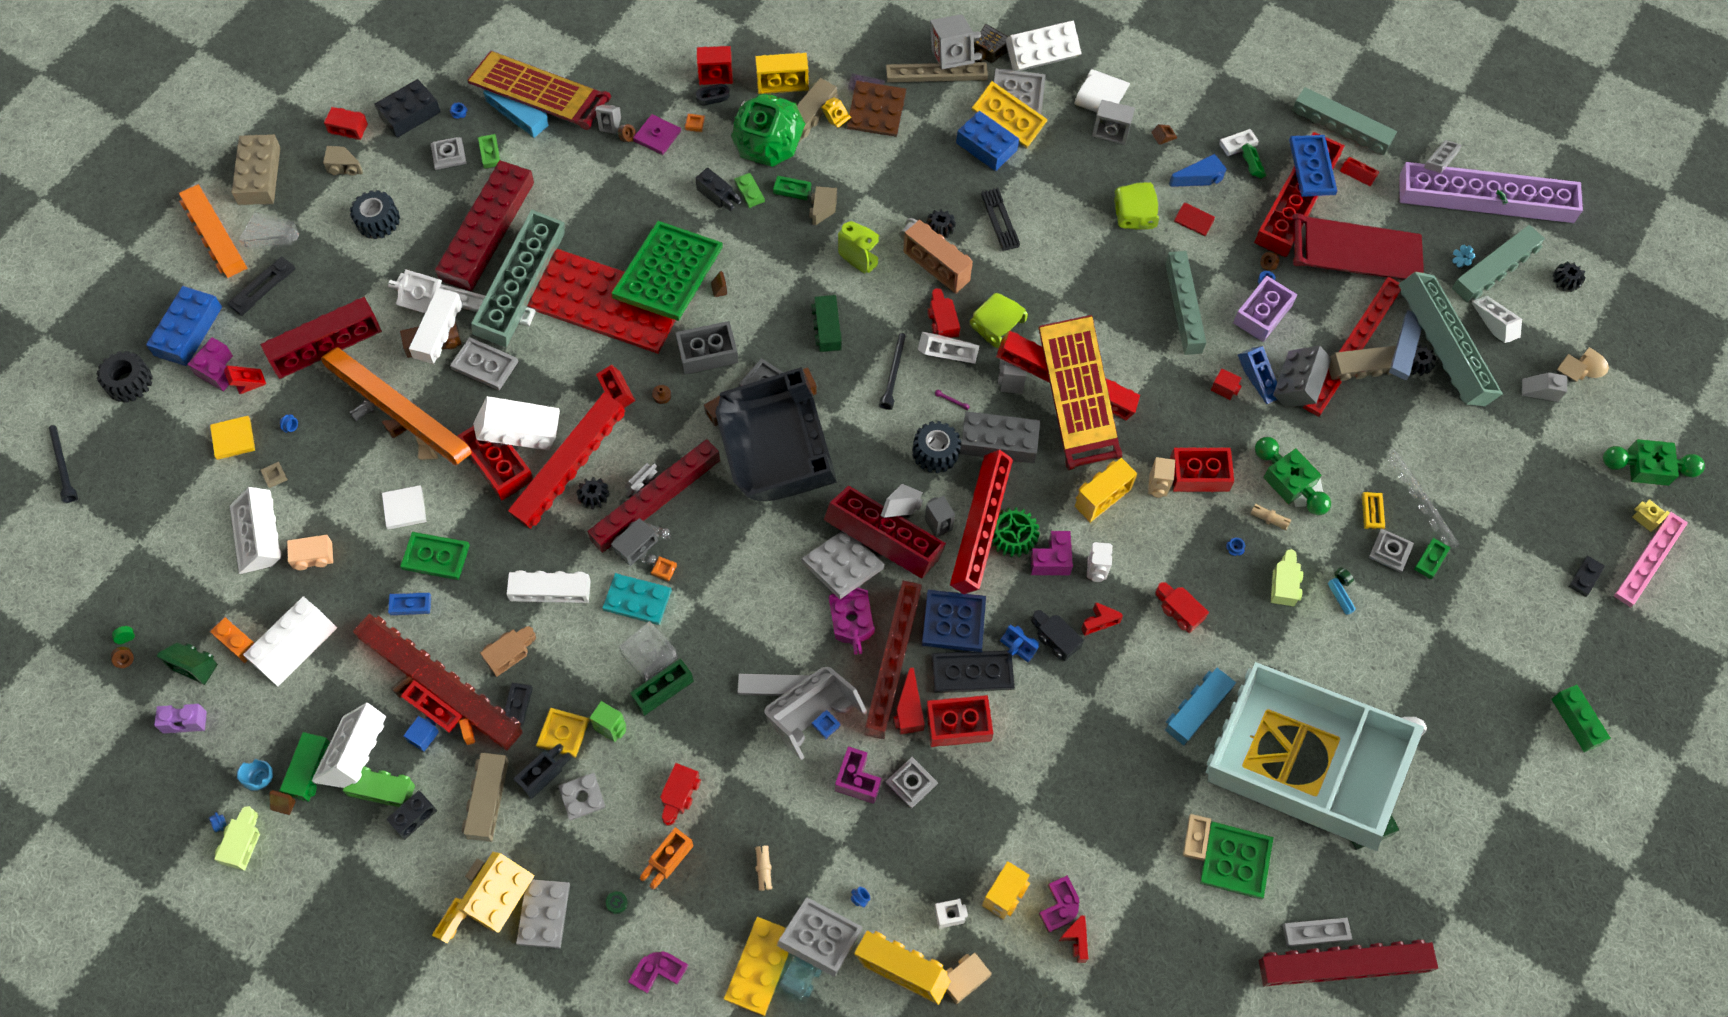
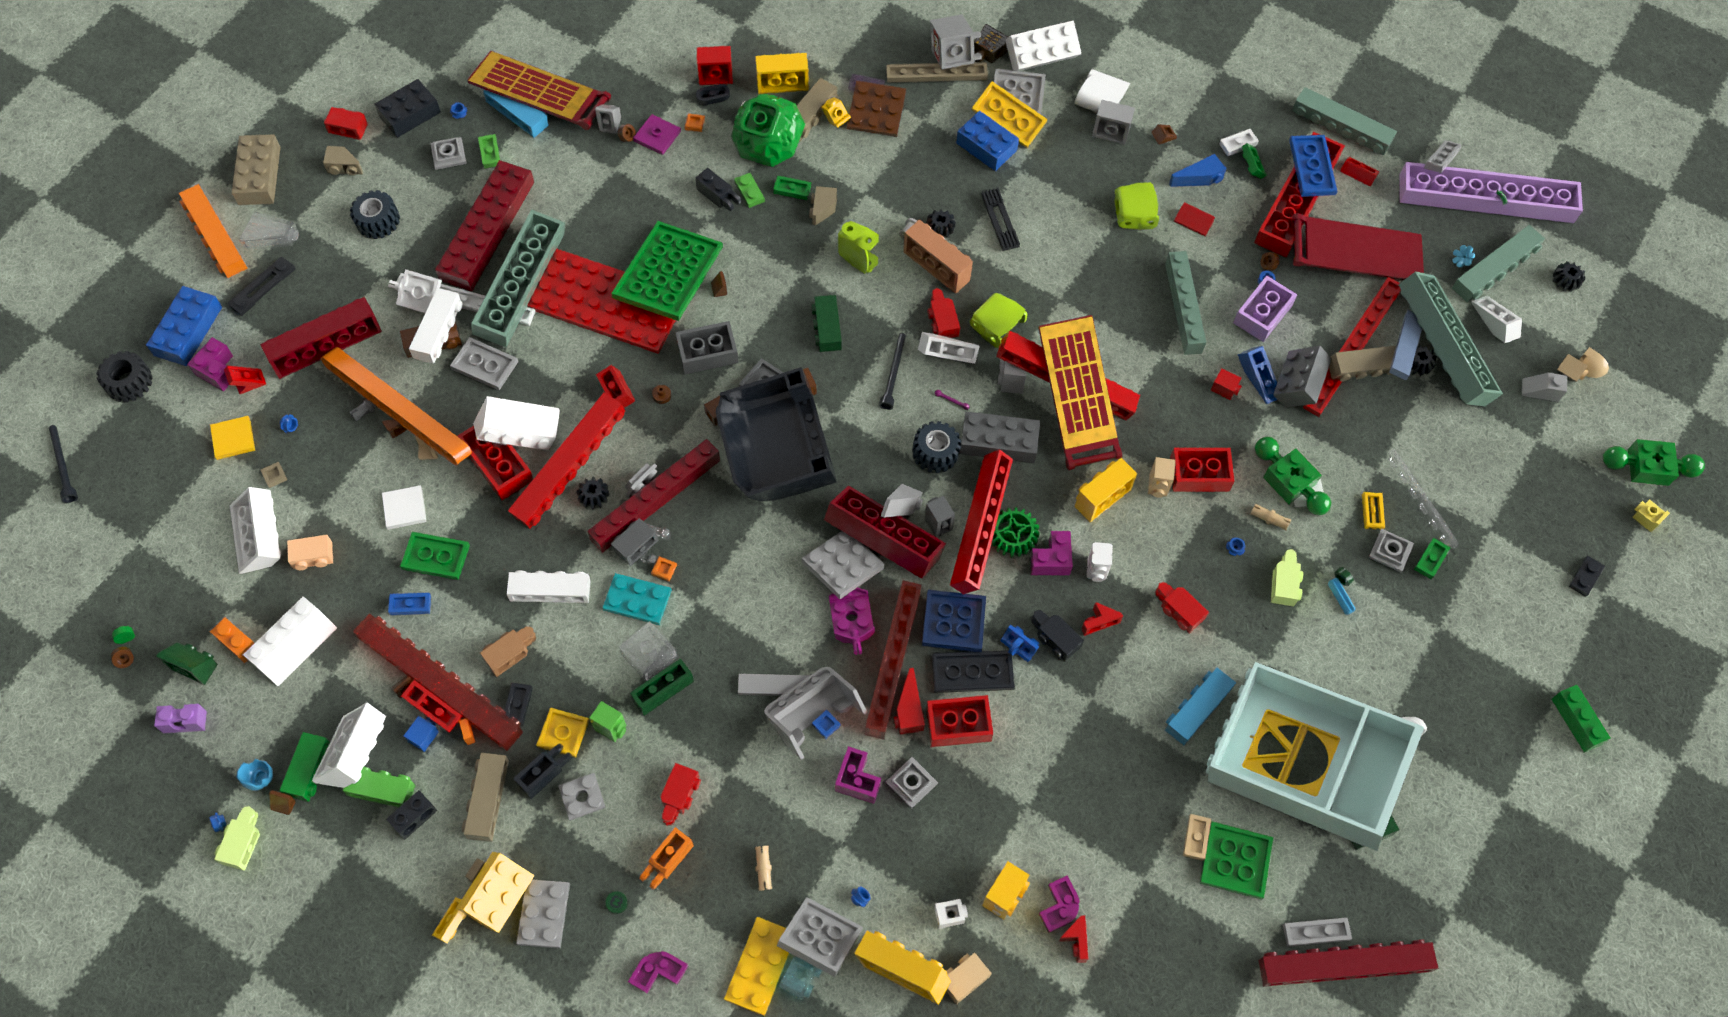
bright pink plate [1614,512,1688,607] -> none

